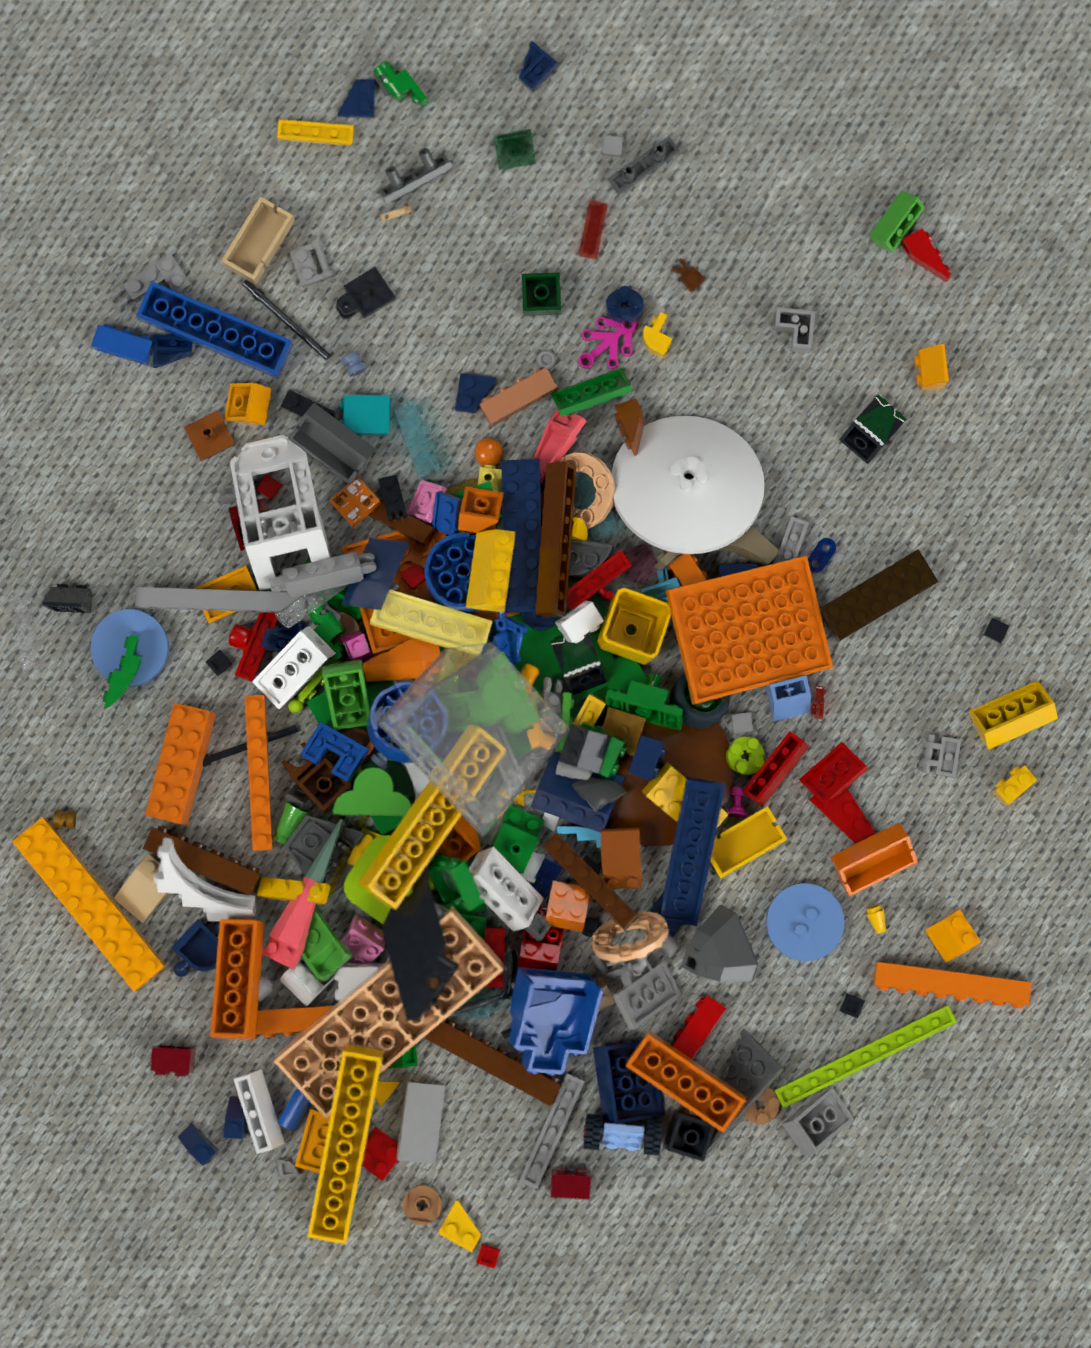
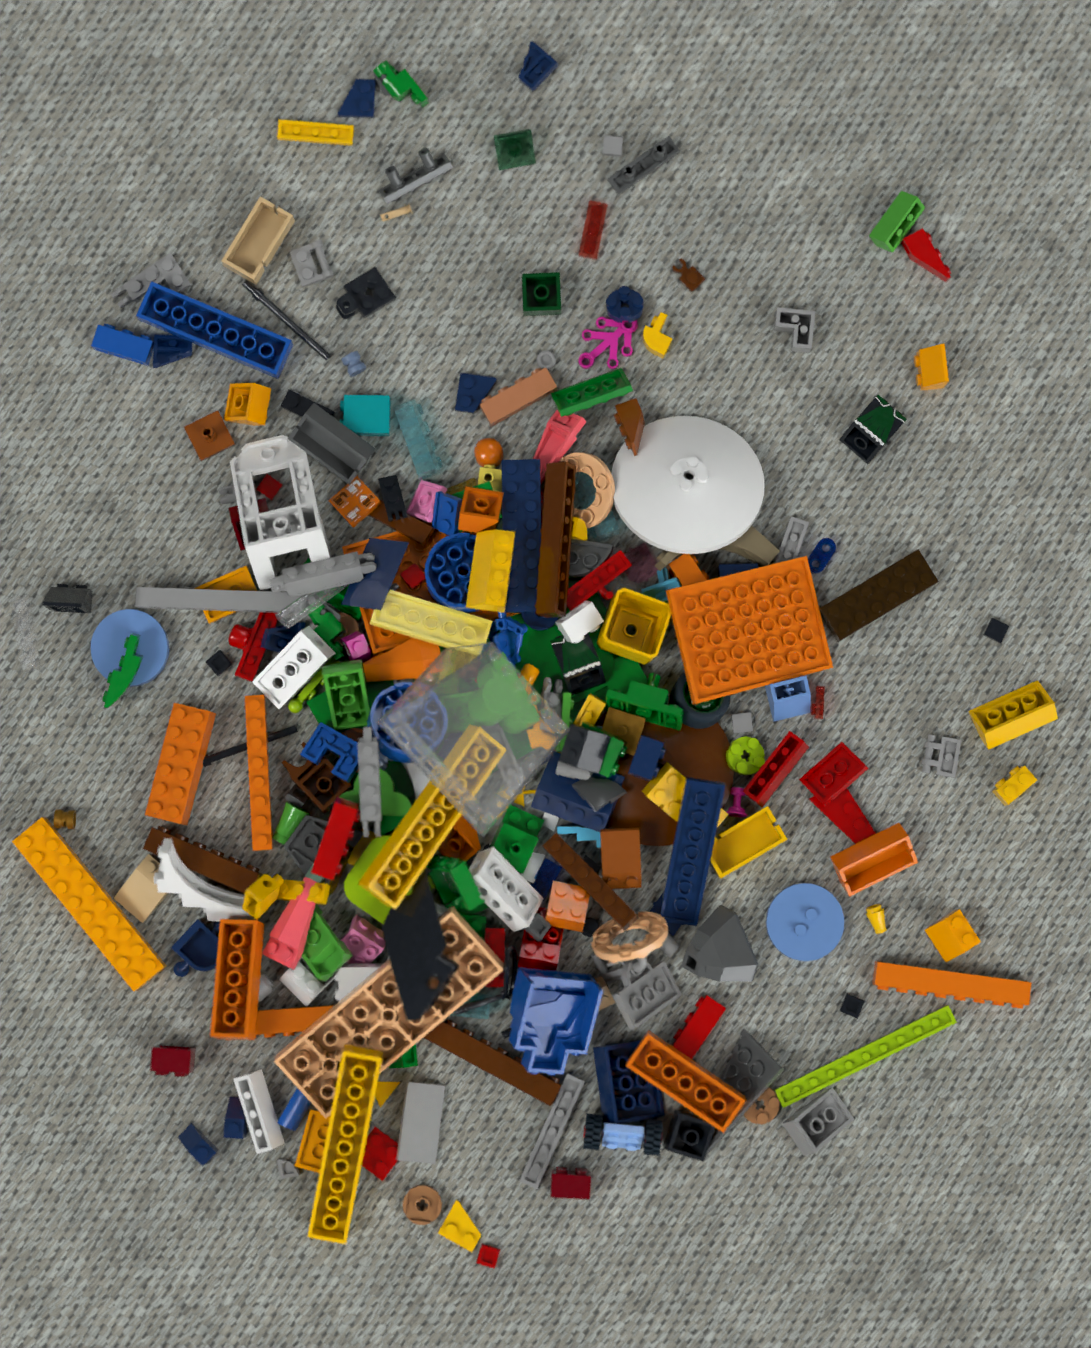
none -> yellow torso [242,874,284,920]
none -> red brick [311,797,361,880]
none -> light grey hinge [358,727,382,837]

